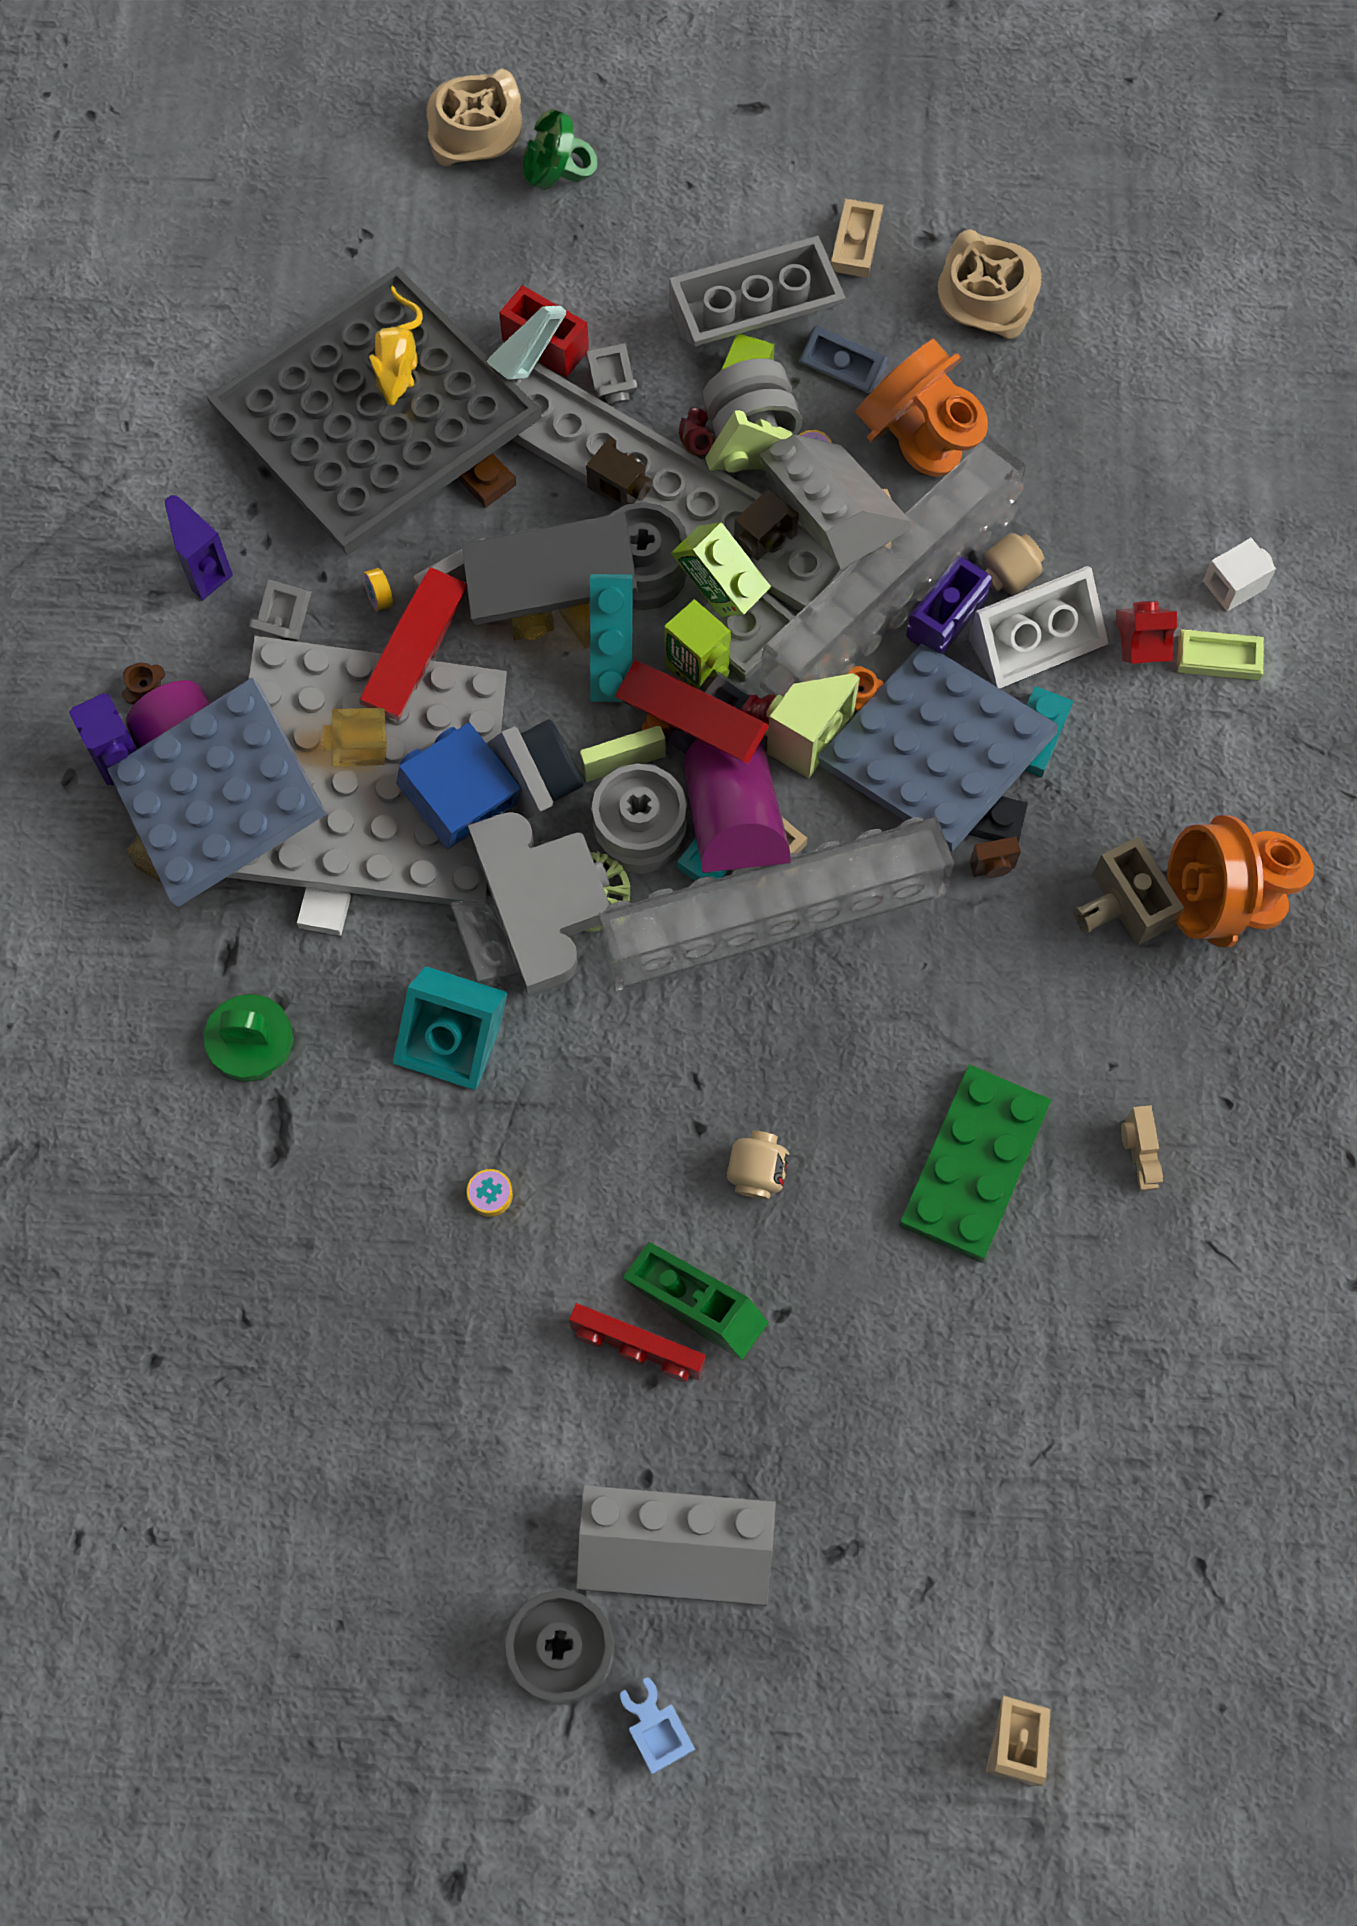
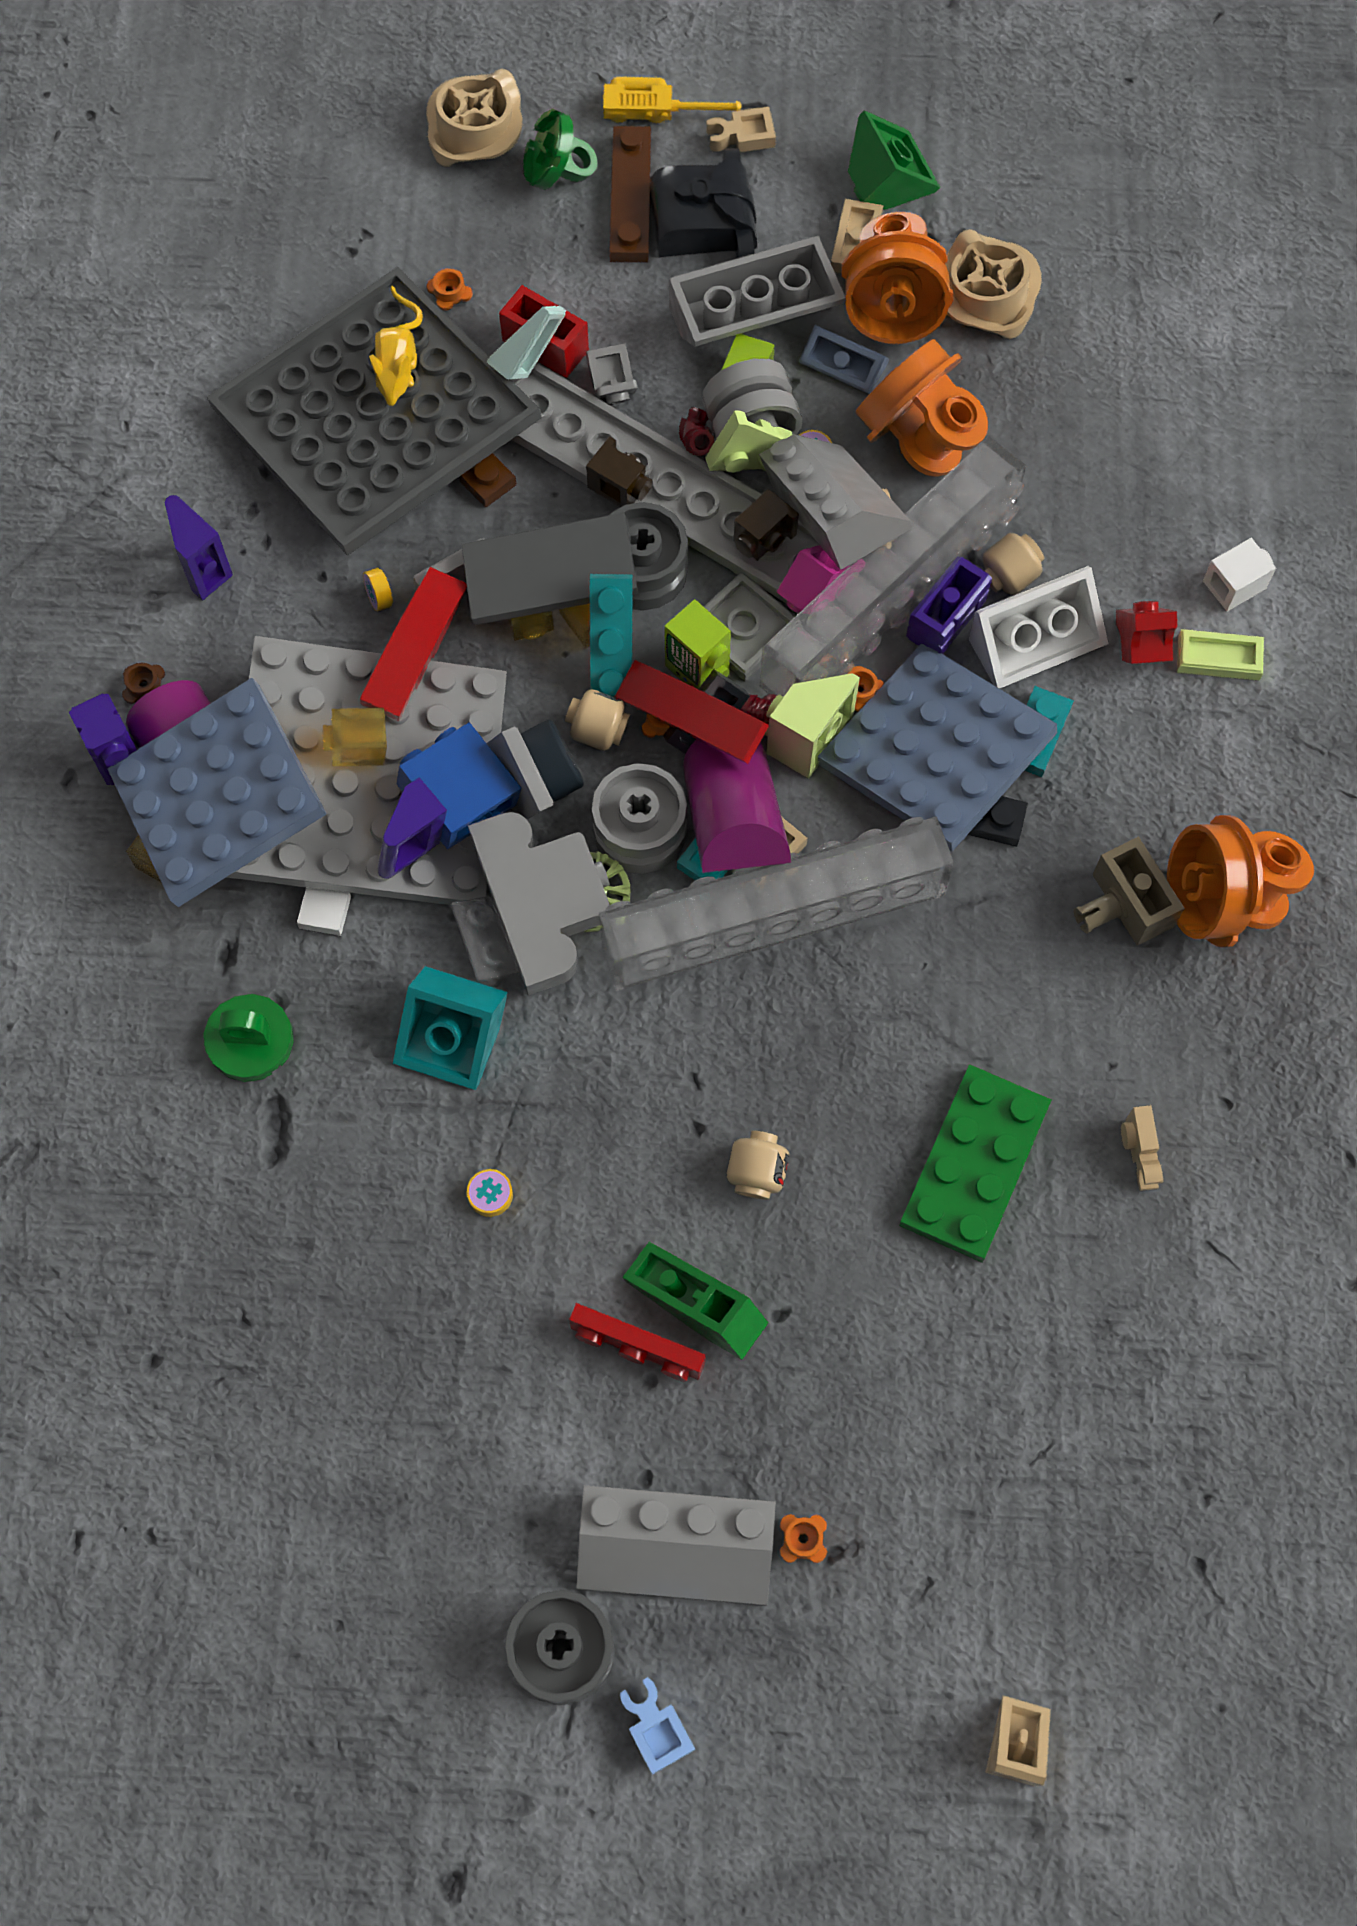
light grey bracket [249,579,311,640] -> none
yellowish green tile [580,726,666,782] -> none
brick [671,522,771,617] -> none
reddish brown plate [969,836,1021,878] -> none
none -> dark purple tile [377,777,447,879]
none -> orange plate [427,269,472,310]
none -> tan head [565,689,630,751]
none -> yellow piece [603,77,742,123]
none -> reddish brown plate [610,126,651,263]
none -> black piece [650,148,758,259]
none -> tan plate [706,107,776,152]
none -> dark pink slope [776,545,866,616]
none -> orange plate [780,1514,827,1563]
none -> orange piece [841,212,953,344]
none -> green slope [848,110,941,210]

